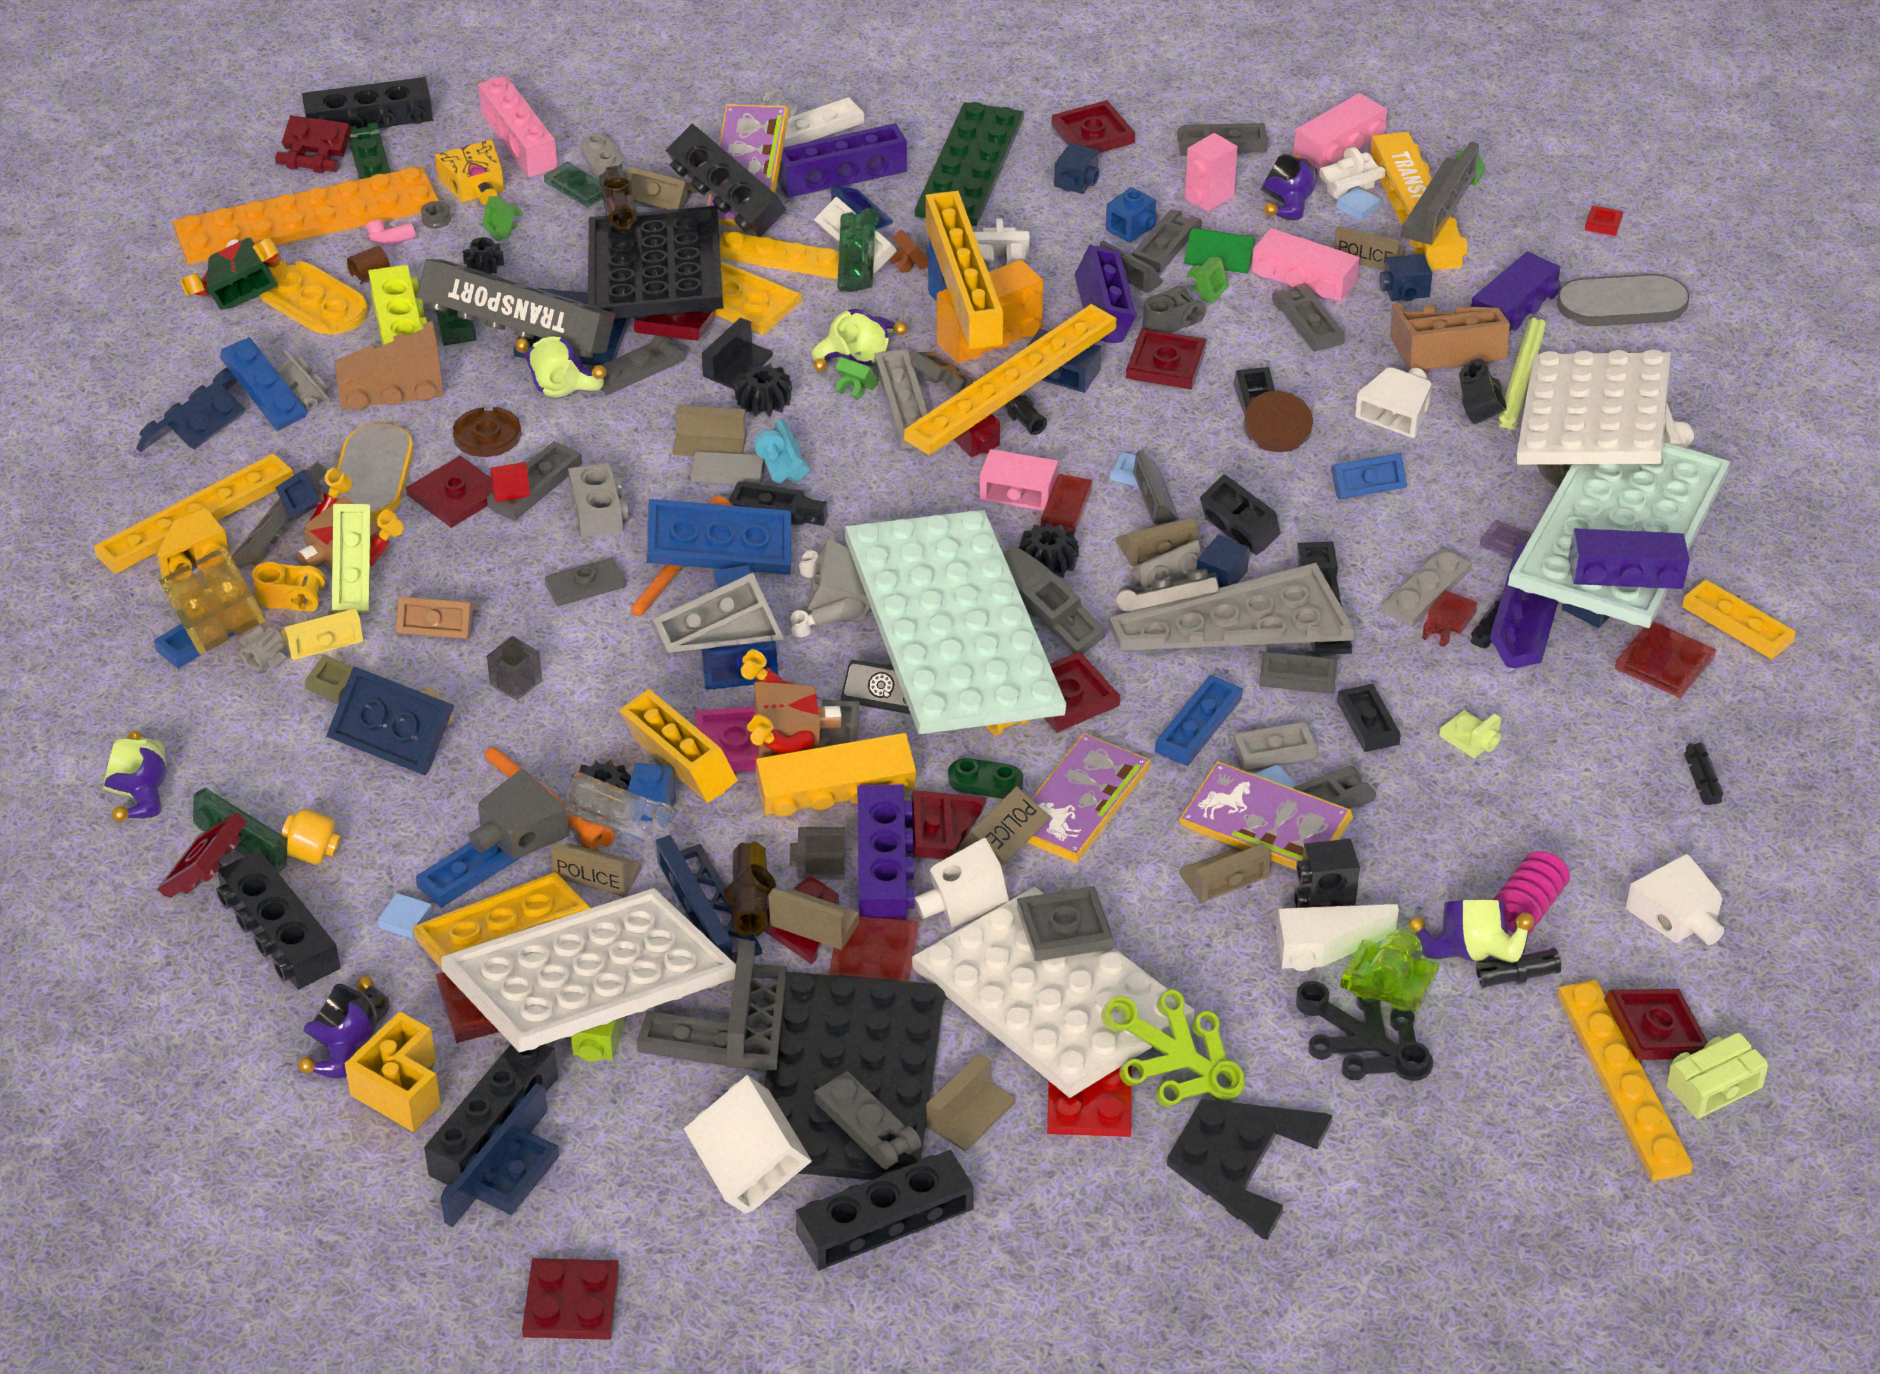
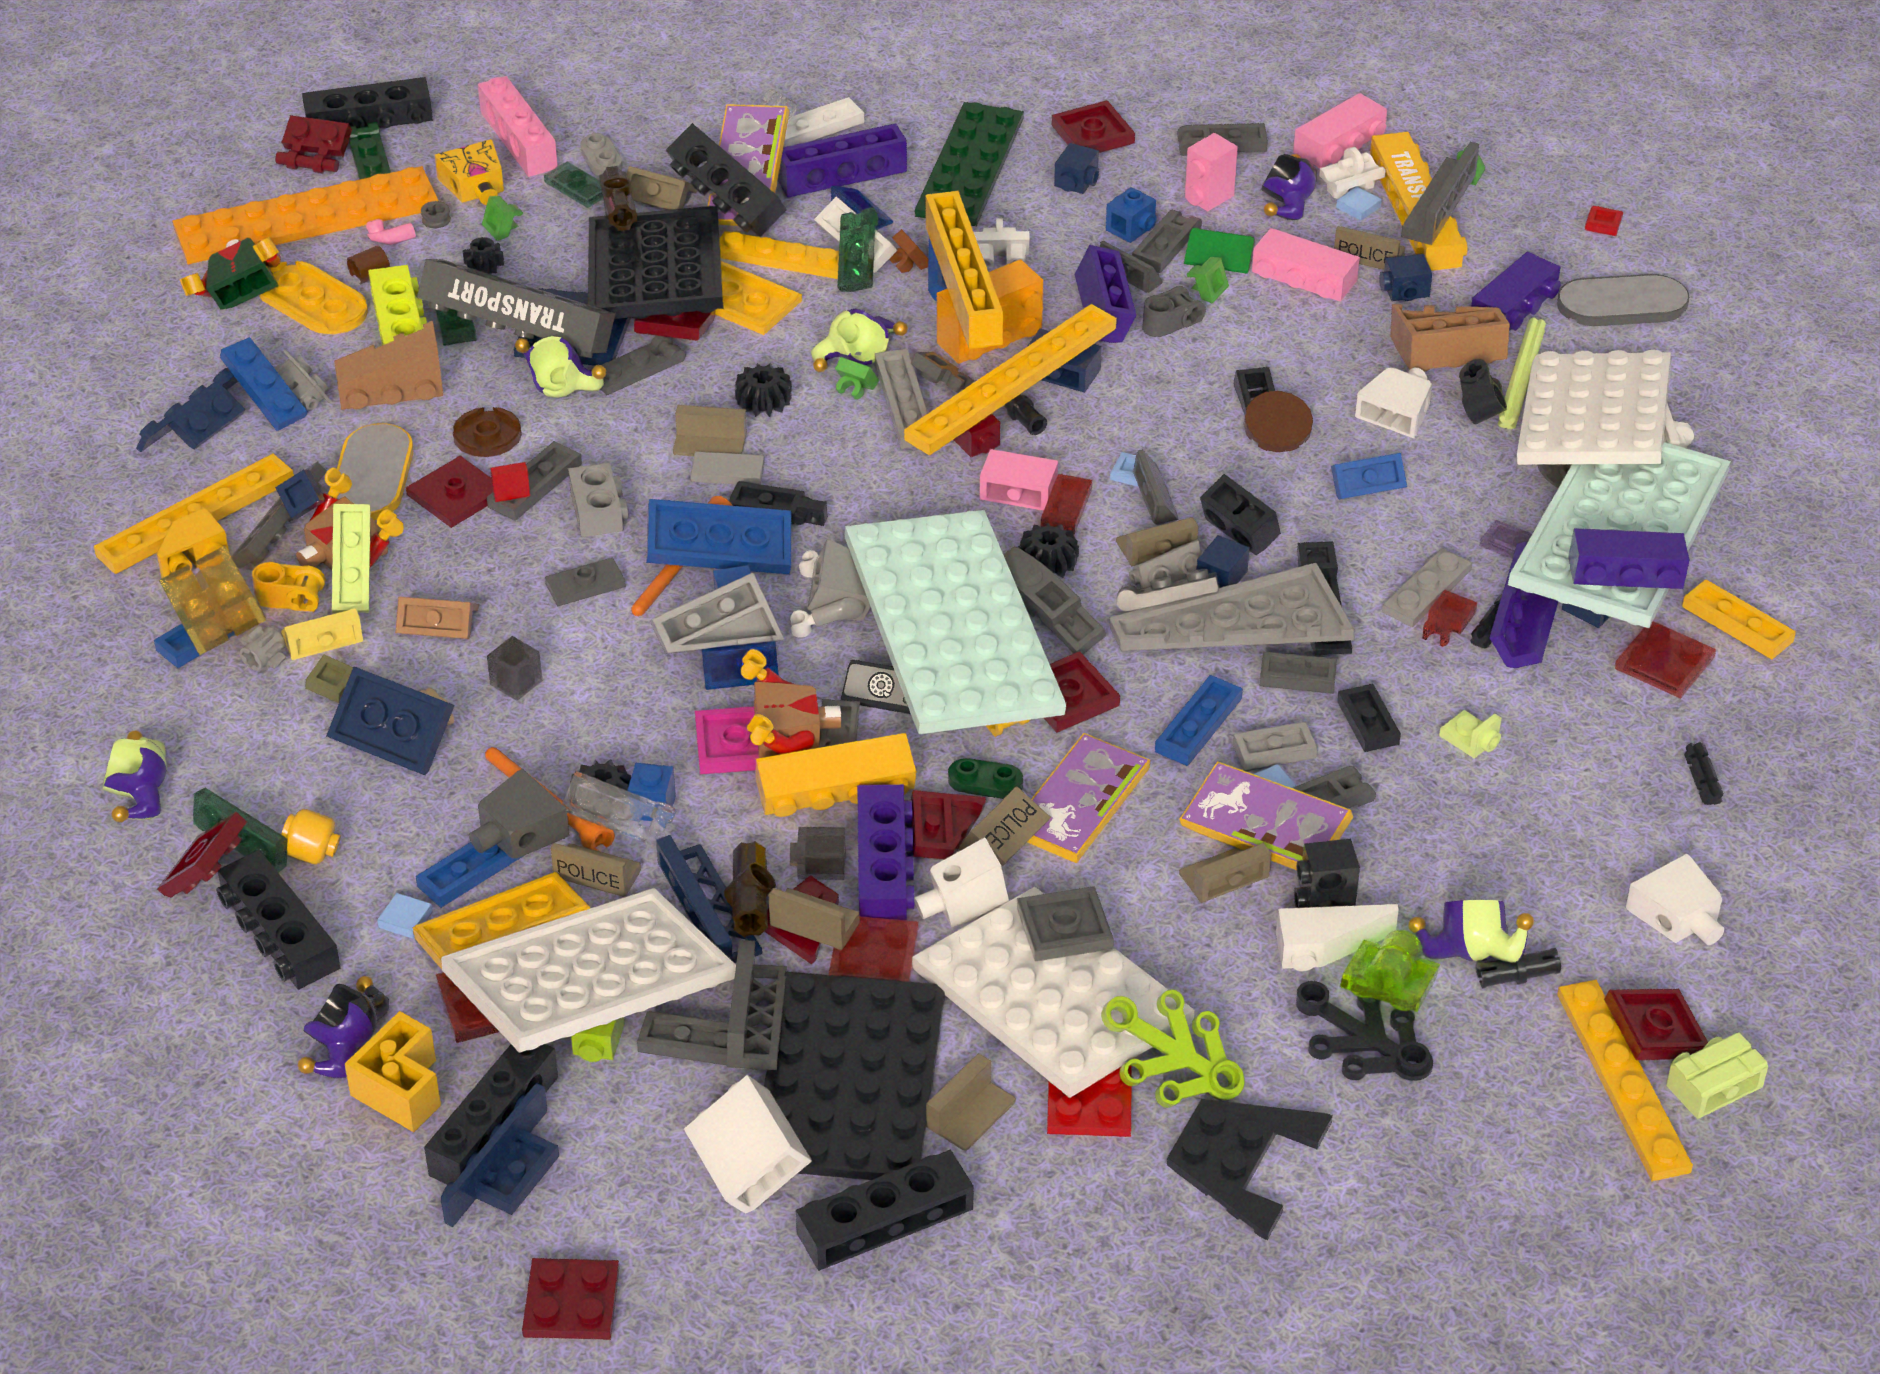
yellow brick [619,689,738,803] -> none
black panel [702,318,773,390] -> none
medium azure hips [754,418,810,484] -> none
dark grey plate [814,1071,921,1169] -> none
dark red plate [1126,328,1207,390] -> none
dark grey plate [1272,284,1345,352] -> none
dark pink piece [1493,851,1570,935] -> none

